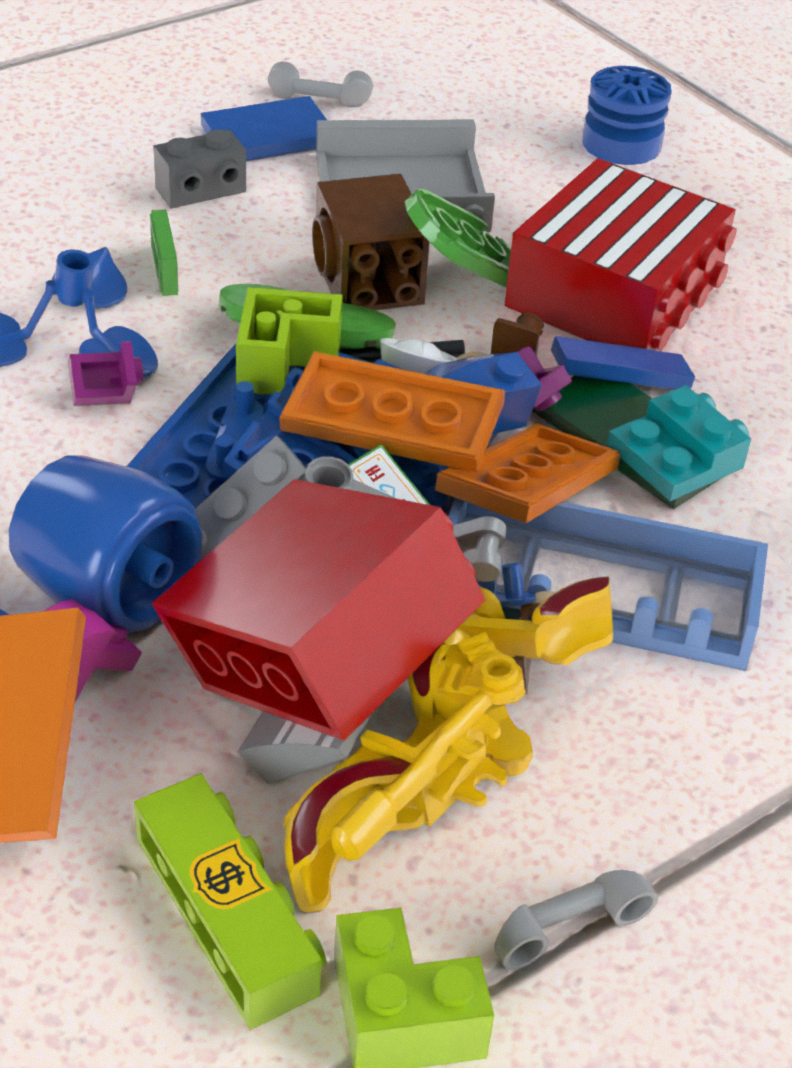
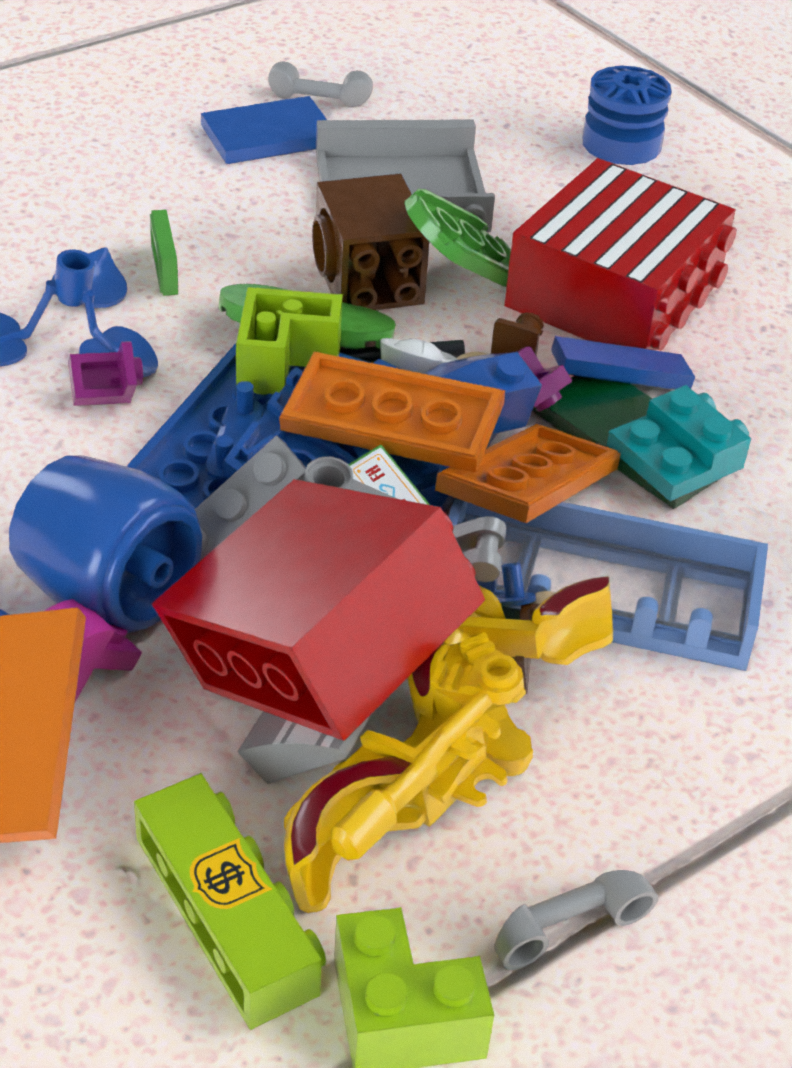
dark grey brick [153,129,246,209] -> none

